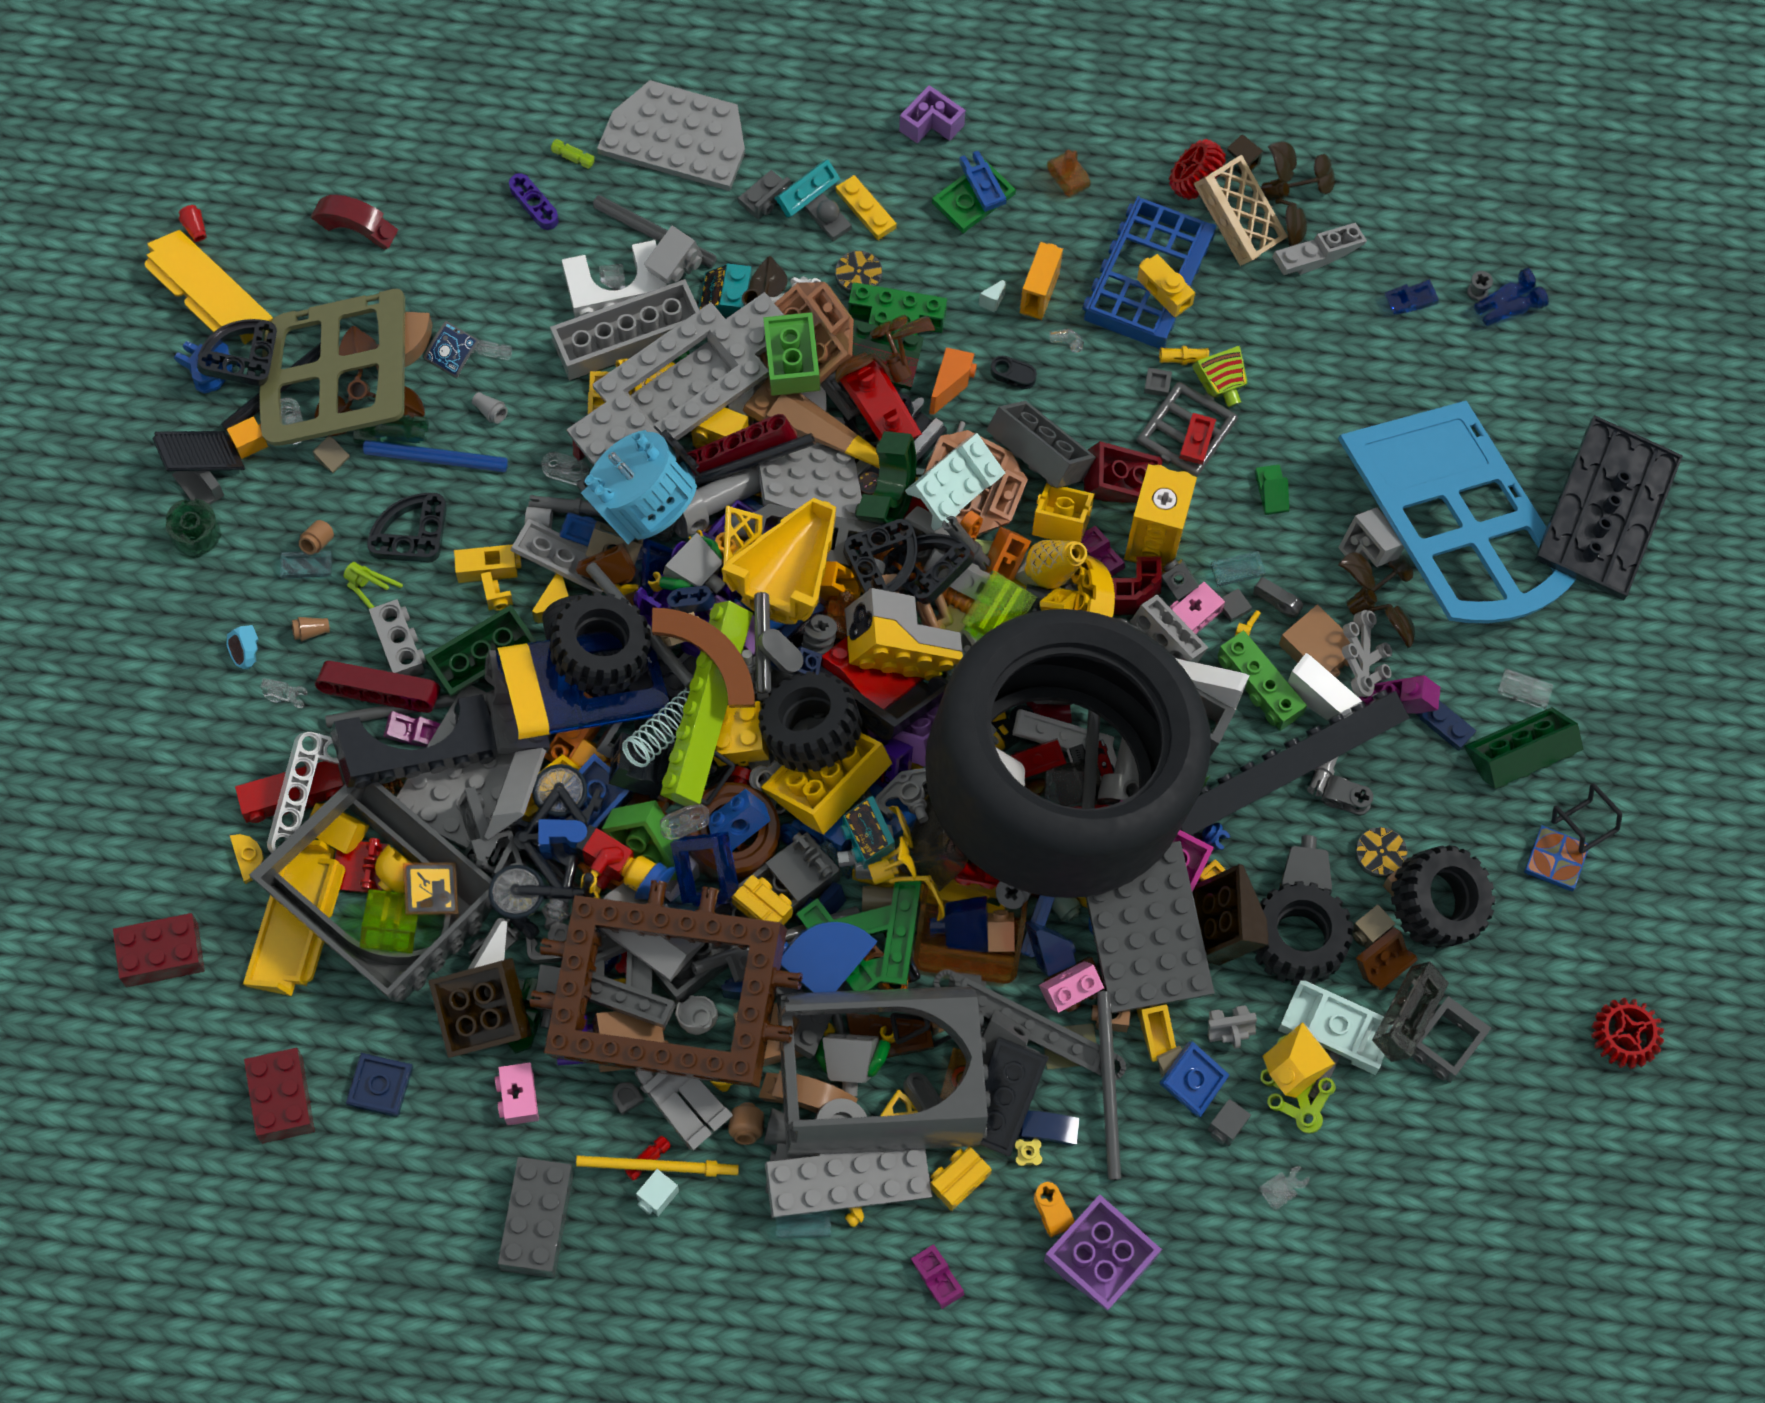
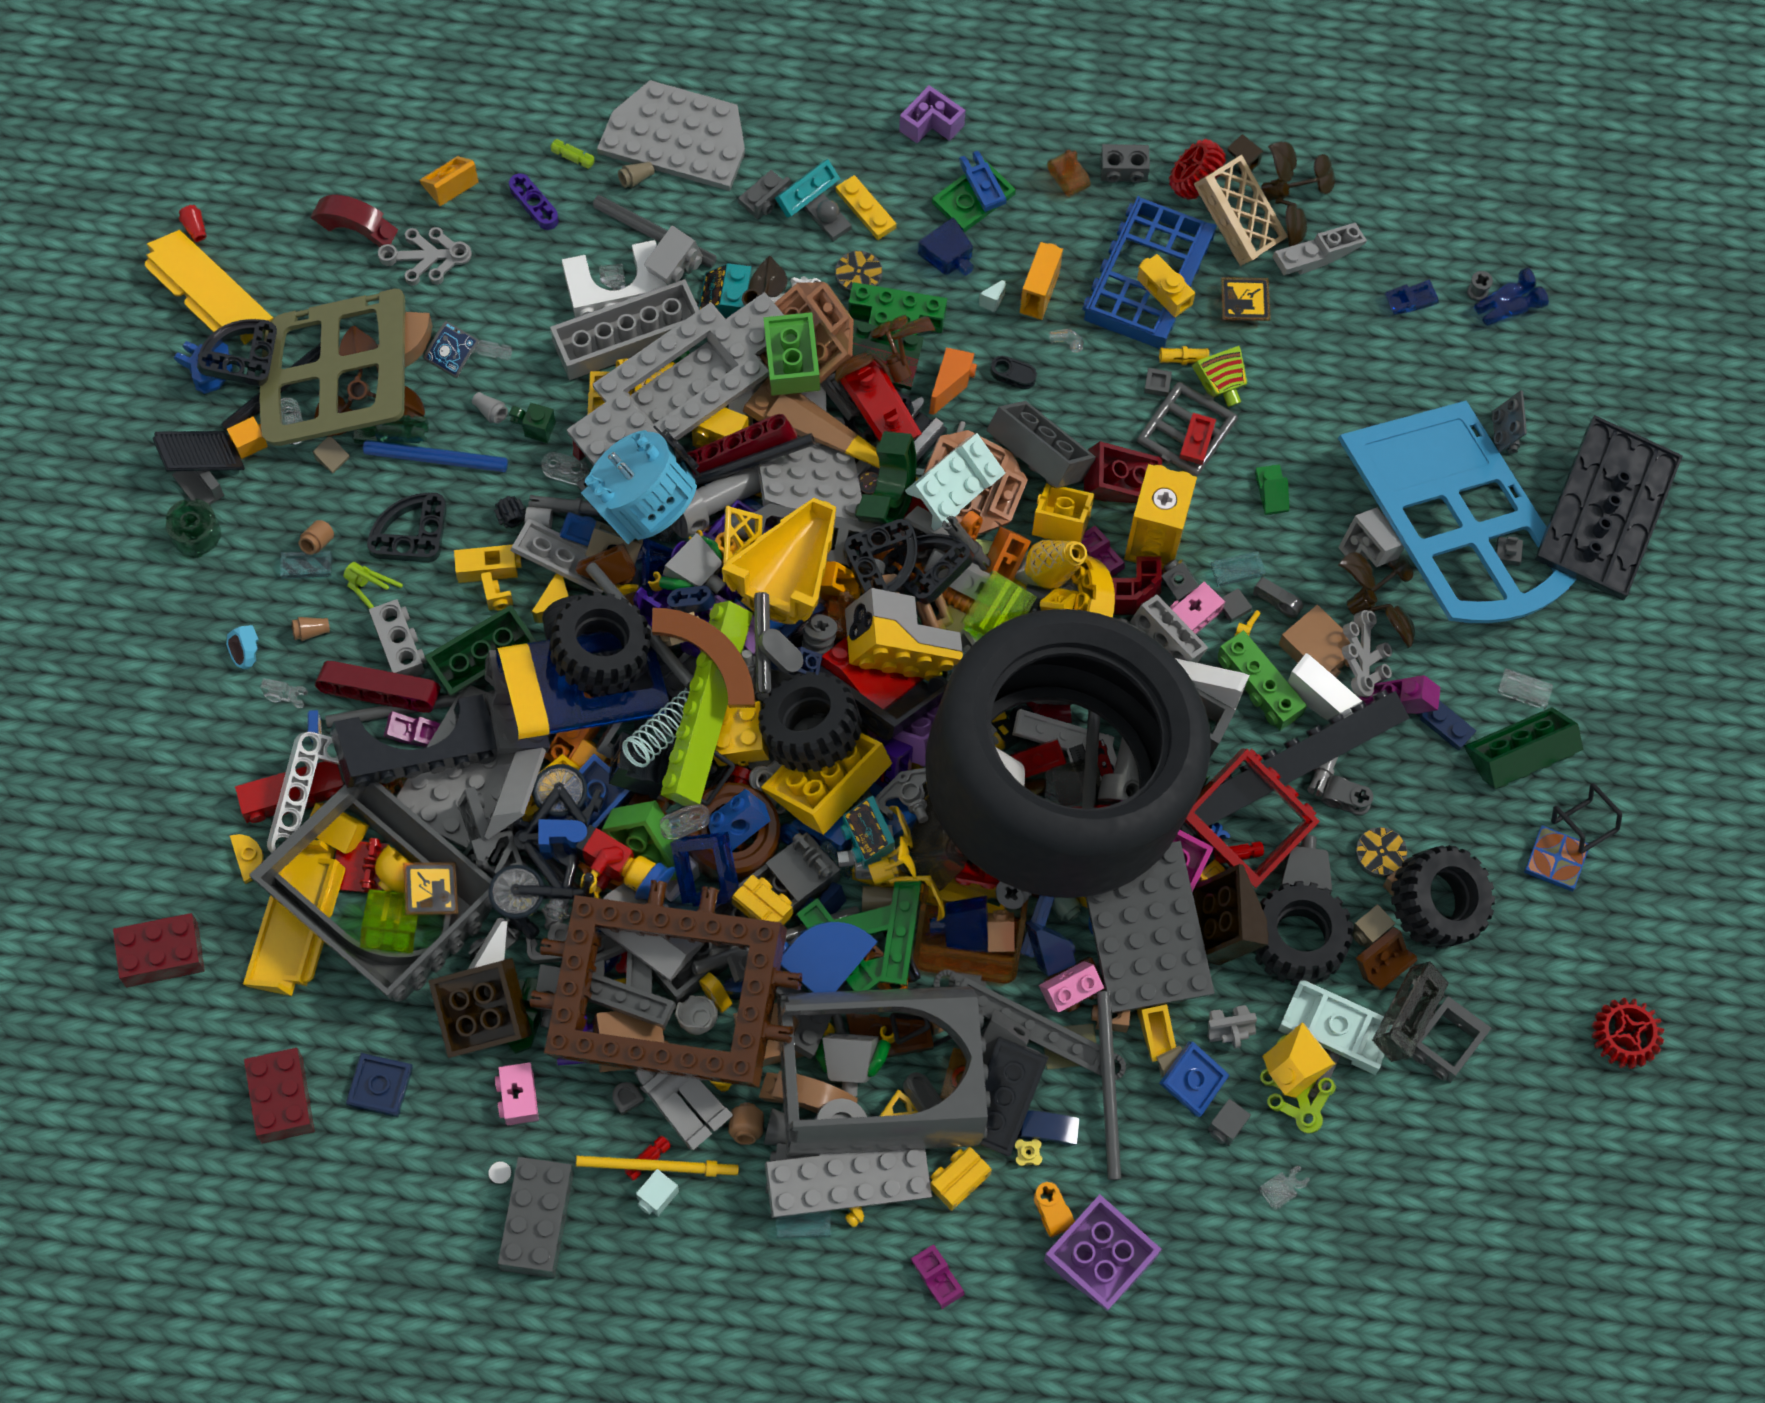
none -> blue tile [308,710,322,744]
none -> light grey plant [378,227,472,286]
none -> light orange slope [419,156,479,206]
none -> white sticker [489,1162,511,1184]
none -> black gear [494,496,526,528]
none -> dark green brick [509,402,556,443]
none -> dark tan cone [618,161,655,188]
none -> yellow beam [699,972,732,1013]
none -> clear blue torso [918,217,974,276]
none -> dark grey brick [1100,144,1150,183]
none -> red window [1184,748,1320,888]
none -> red axle [1213,841,1264,863]
none -> piece [1221,277,1270,321]
none -> dark grey hinge [1492,390,1527,454]
none -> dark grey tile [1496,536,1523,566]

